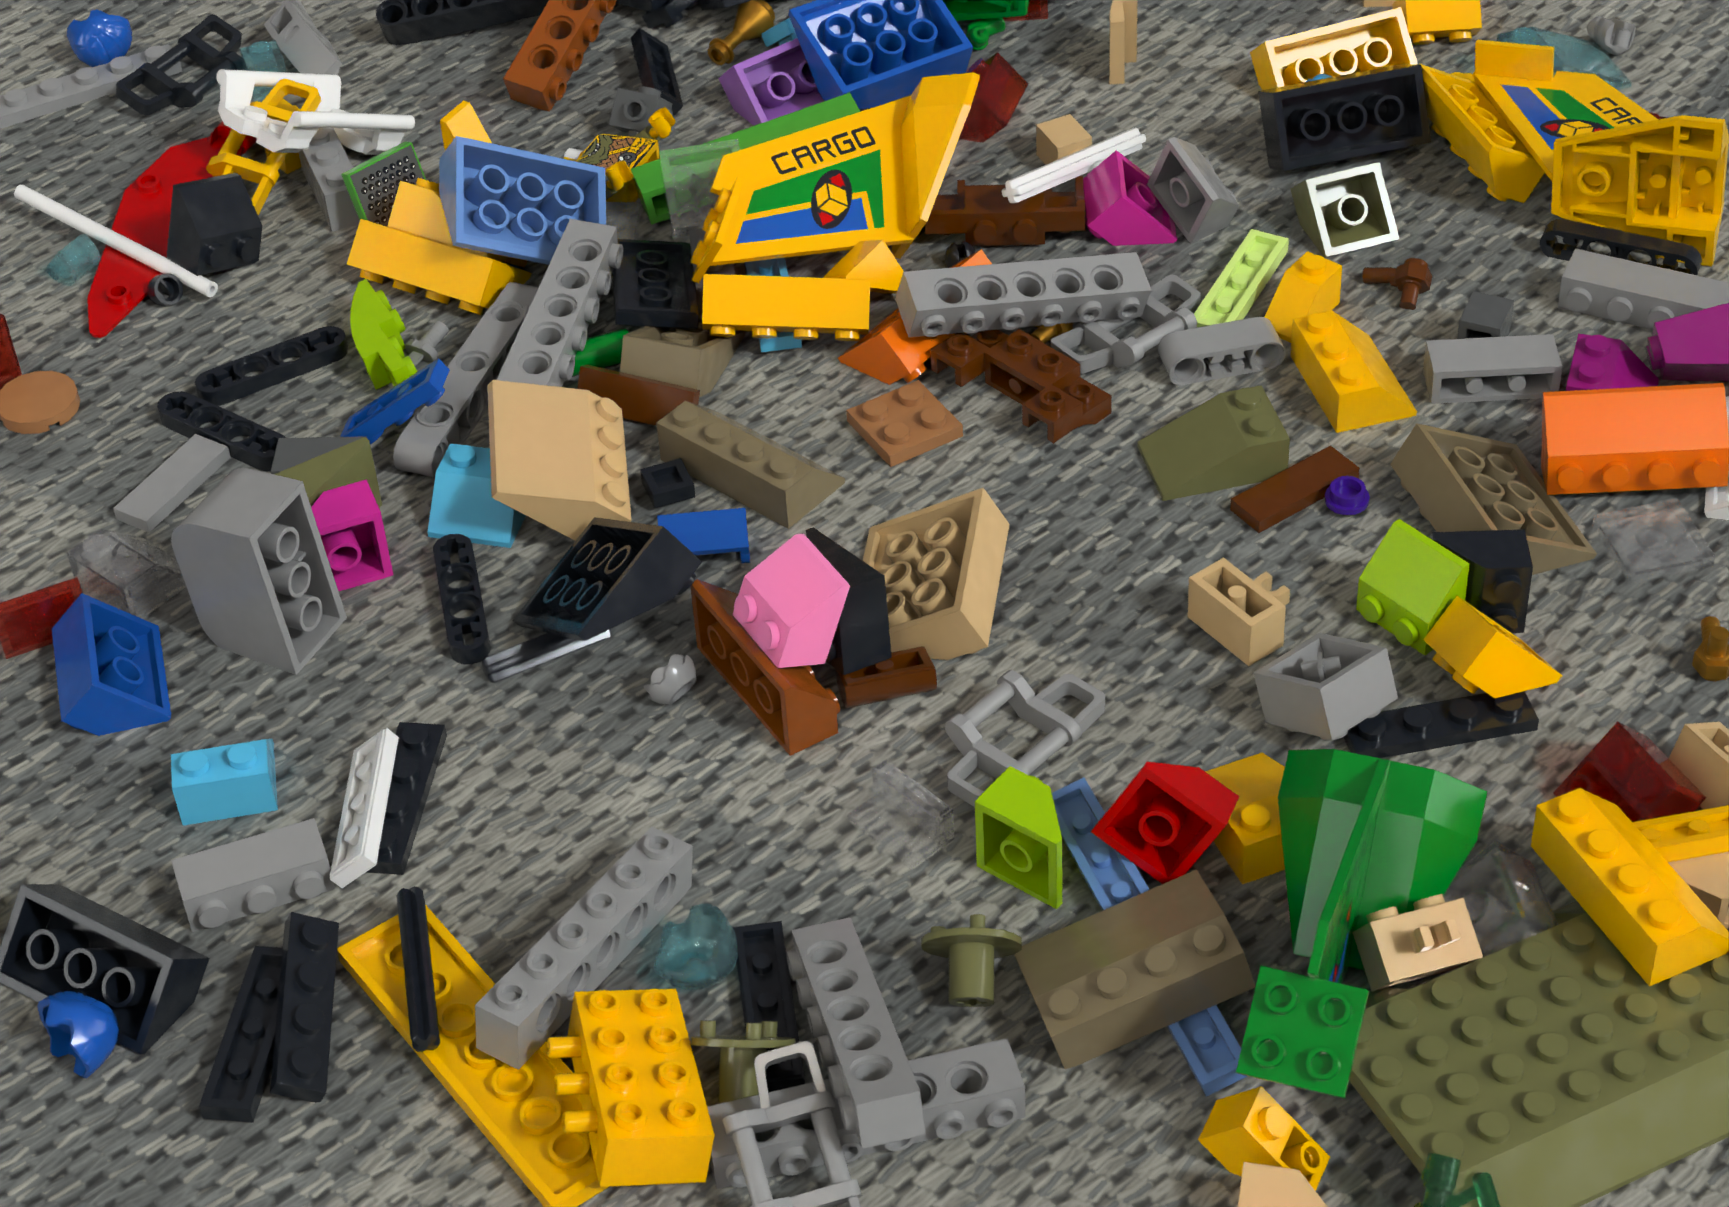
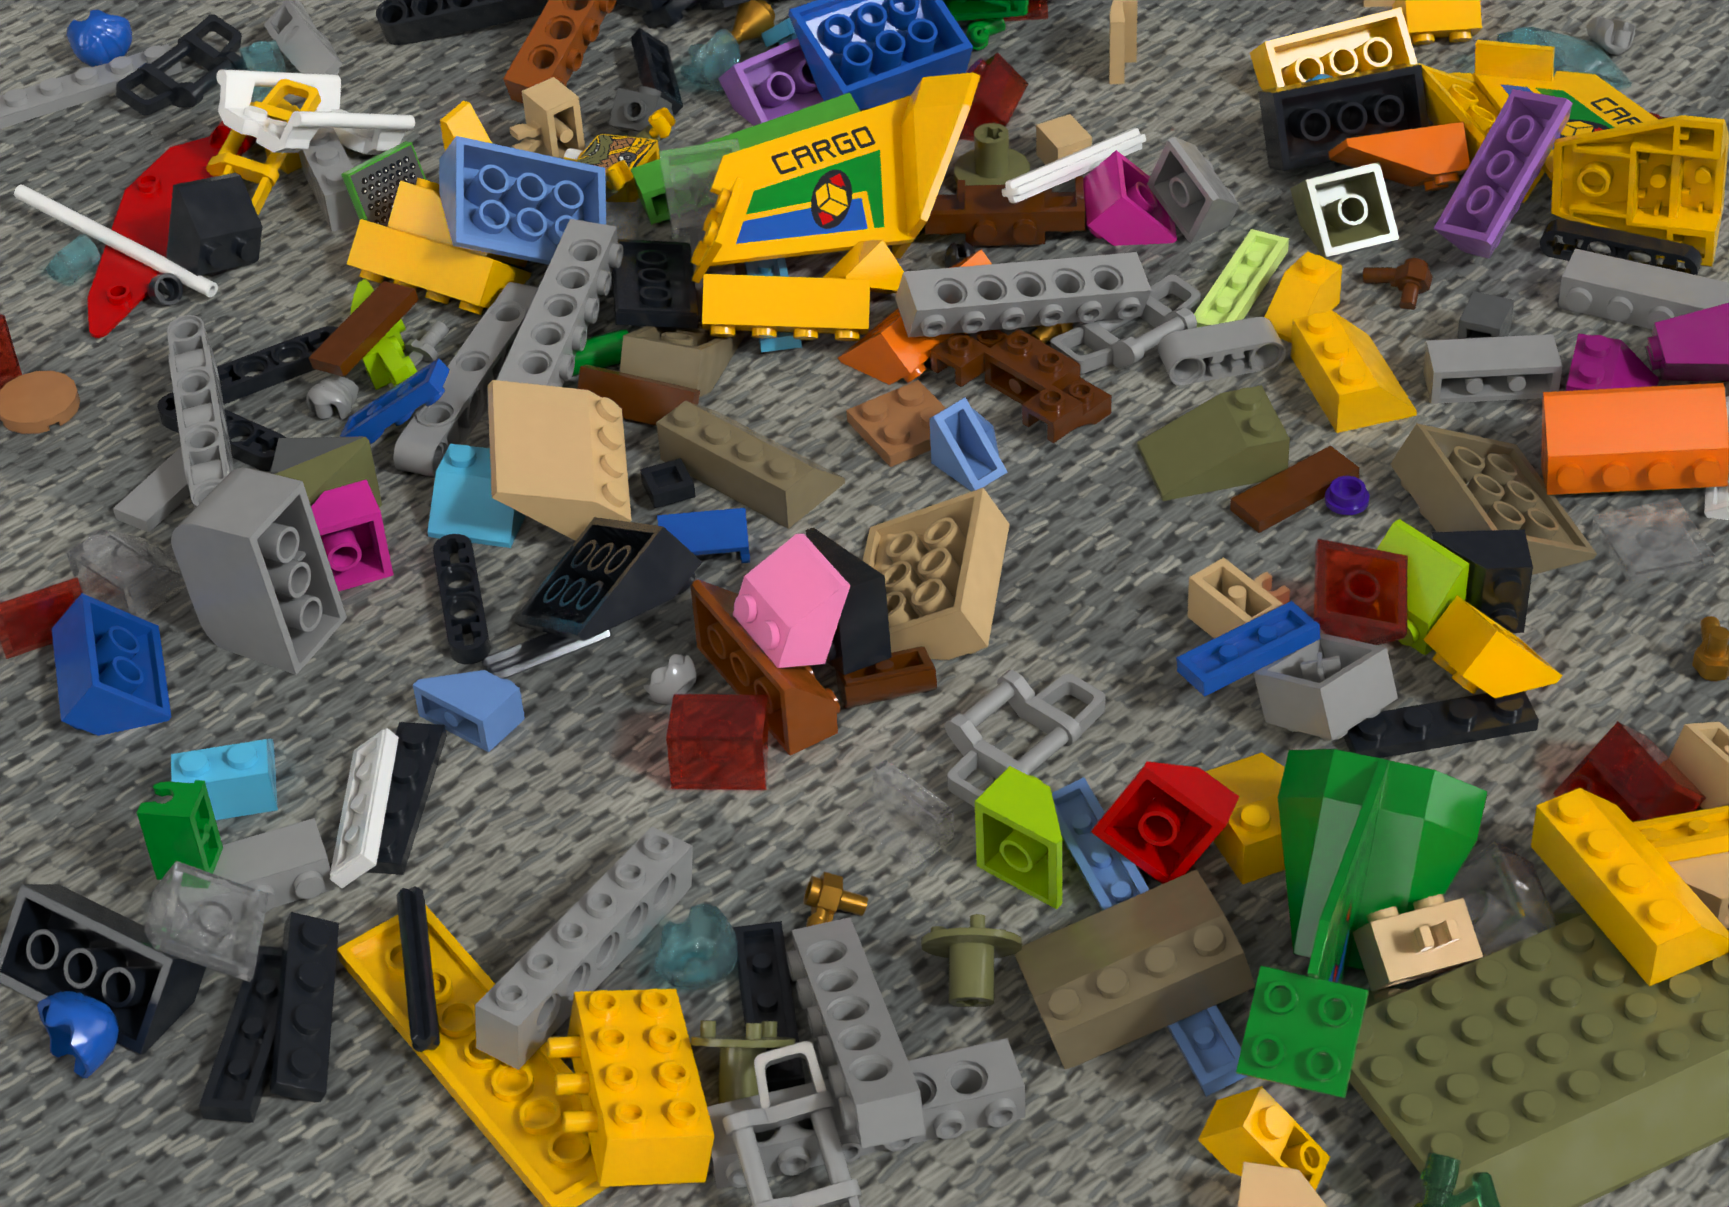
none -> green hinge [137,780,223,884]
none -> clear slope [144,861,269,982]
none -> light grey beam [167,315,234,509]
none -> light grey arm [306,375,359,420]
none -> reddish brown tile [309,281,419,377]
none -> medium blue slope [413,670,525,752]
none -> tan brick [510,77,585,159]
none -> clear red slope [666,694,769,790]
none -> clear light blue hair [681,29,741,91]
none -> pearl gold piece [803,872,868,927]
none -> medium blue slope [929,397,1007,492]
none -> olive piece [954,123,1030,185]
none -> blue plate [1176,601,1320,697]
none -> clear red slope [1314,539,1408,645]
none -> orange slope [1329,122,1470,192]
none -> medium lavender slope [1433,89,1572,259]

